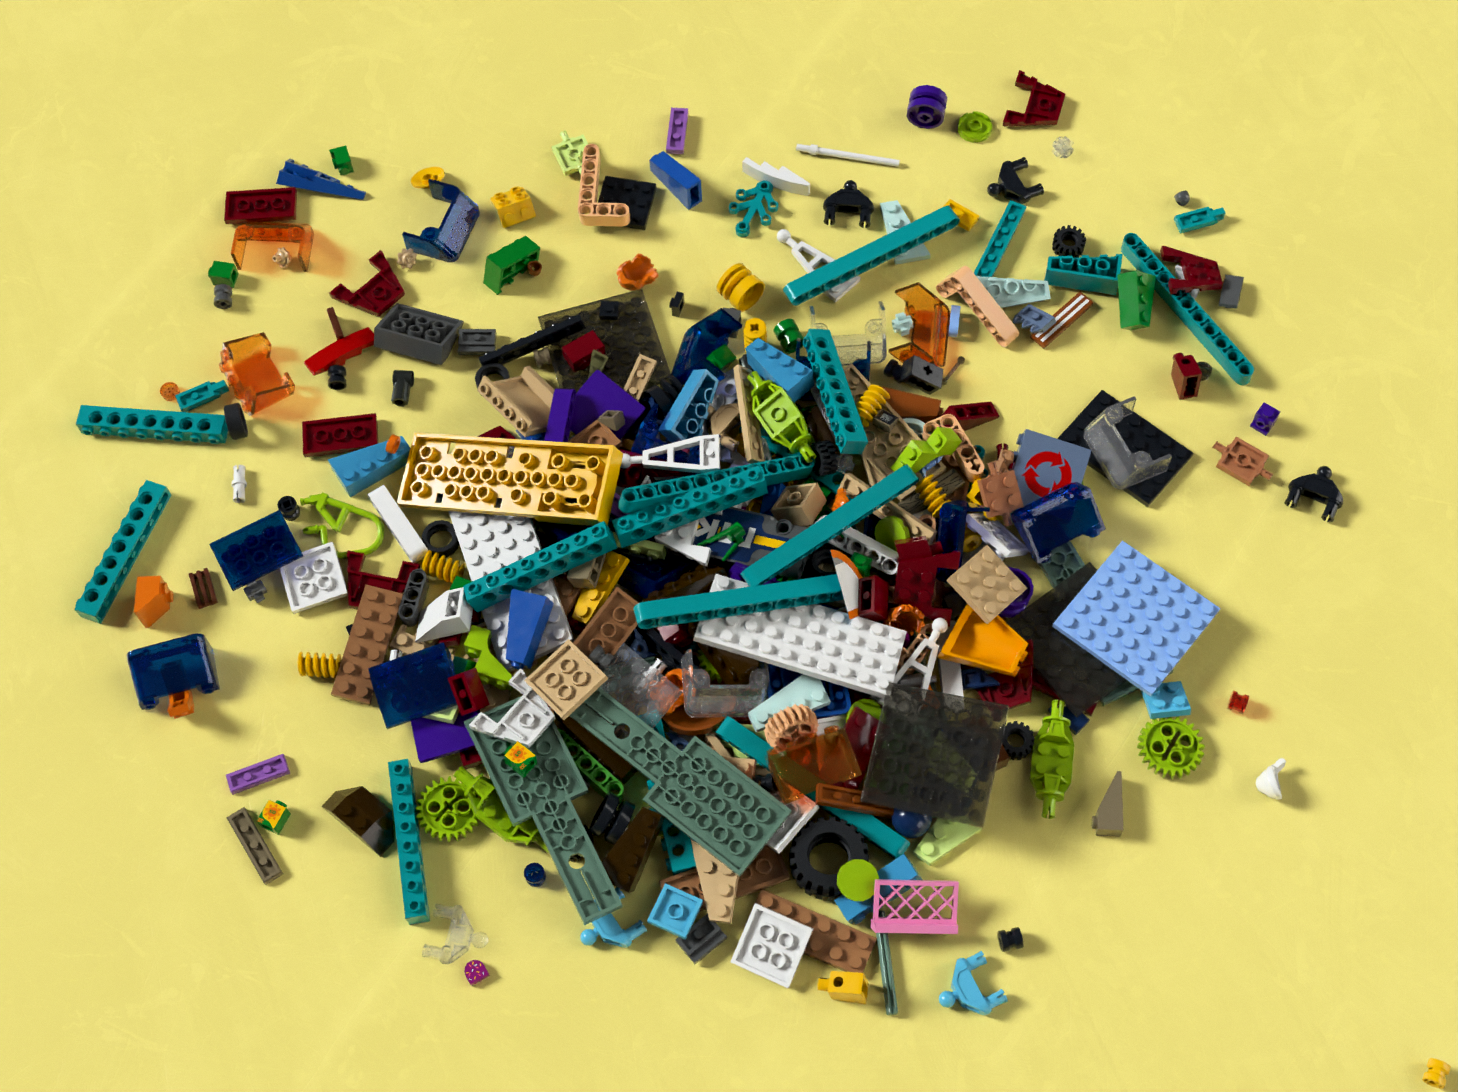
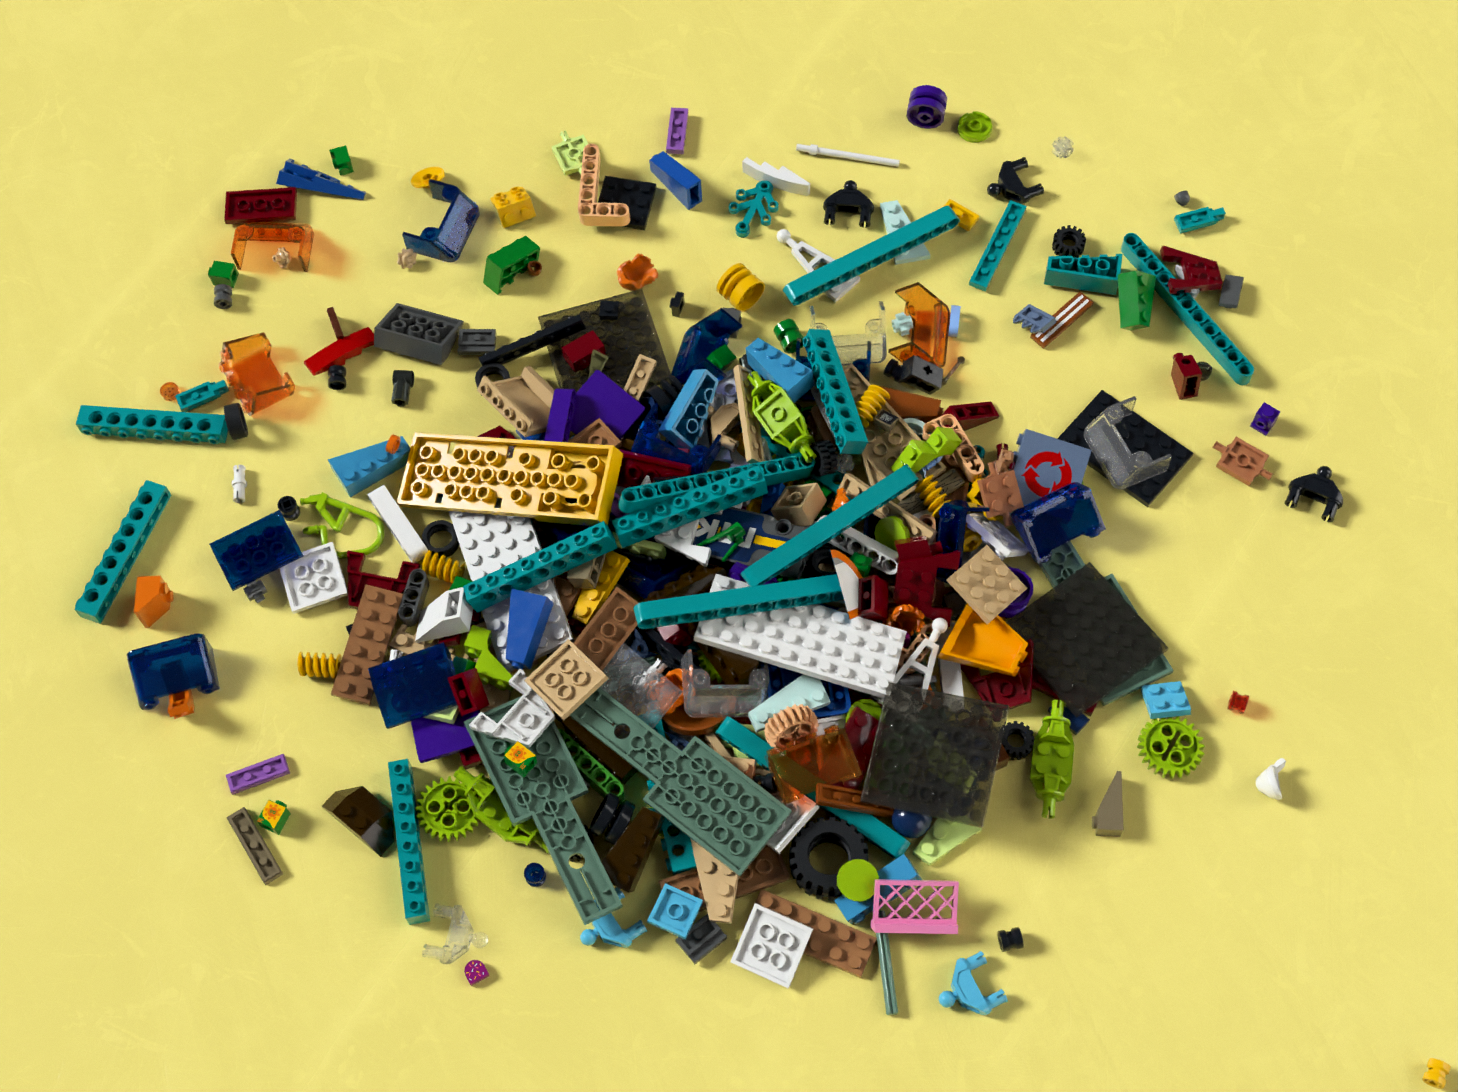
copper tile [189,568,218,609] -> none
dark red plate [302,413,378,457] -> none
dark red wing [329,250,405,317] -> none
dark tan wheel [533,346,552,368] -> none
dark grey wheel [588,644,614,672] -> none
dark tan slope [598,410,625,431] -> none
white plate [620,434,720,473] -> none
yellow piece [743,318,767,353] -> none
yellow torso [818,971,869,1004] -> none
light nougat beam [936,266,1019,347] -> none
dark blue tile [961,668,1000,690] -> none
light aqua wing [976,276,1051,308] -> none
dark red wing [1003,70,1065,127] -> none
light blue plate [1052,540,1220,697] -> none

